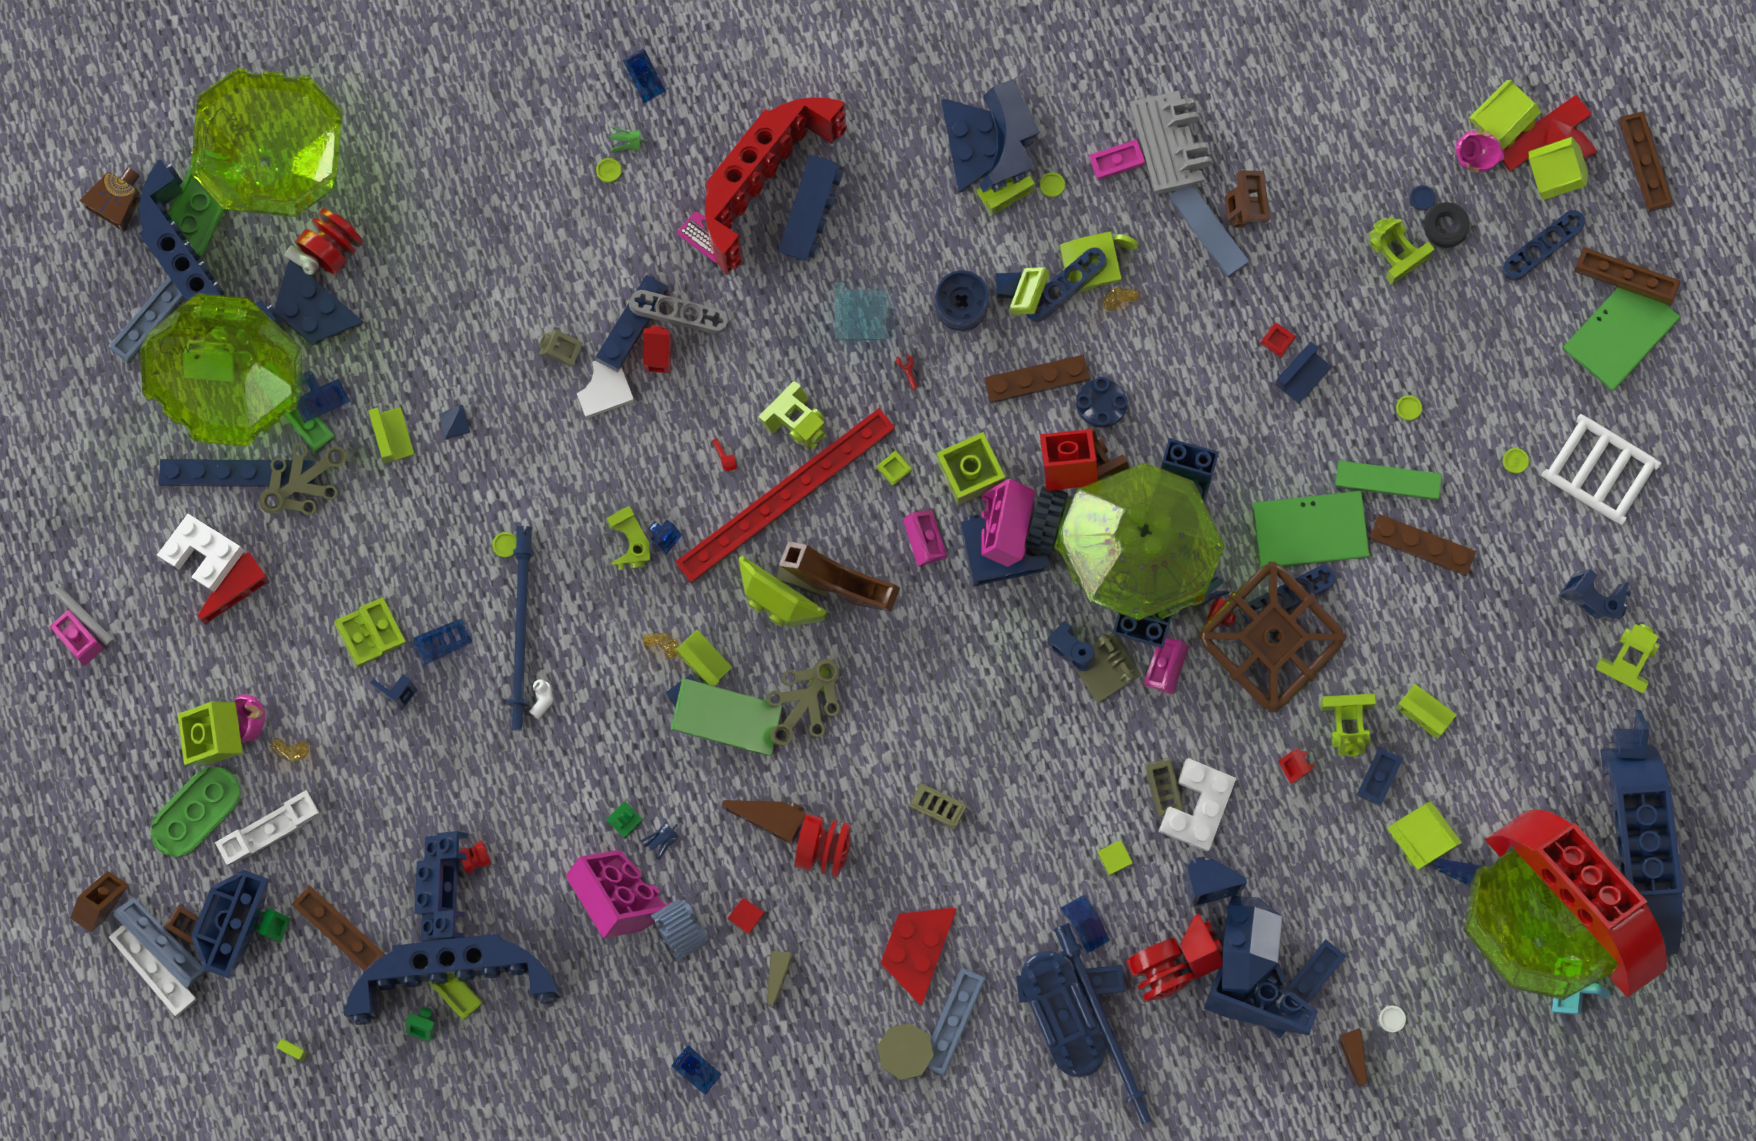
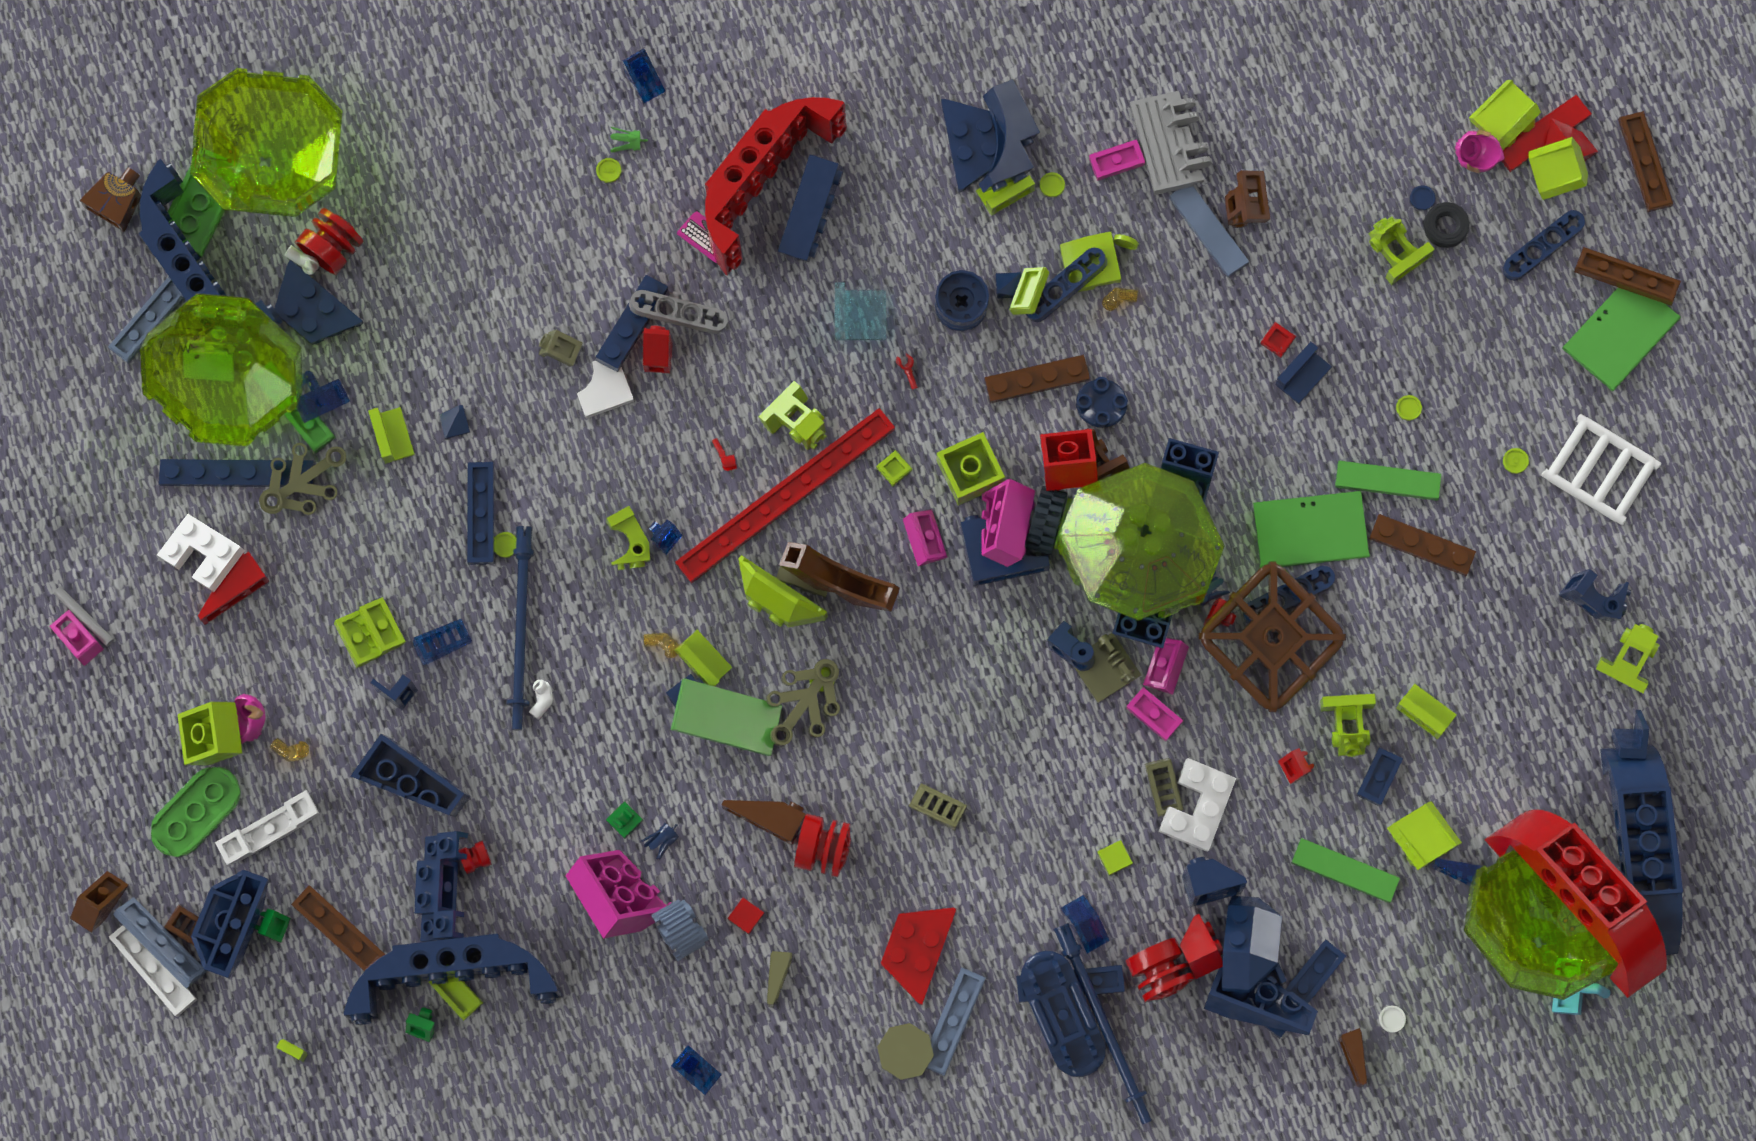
none -> dark blue wedge [350,734,470,817]
none -> dark blue plate [467,462,494,565]
none -> dark pink plate [1126,687,1183,742]
none -> bright green tile [1291,838,1400,903]

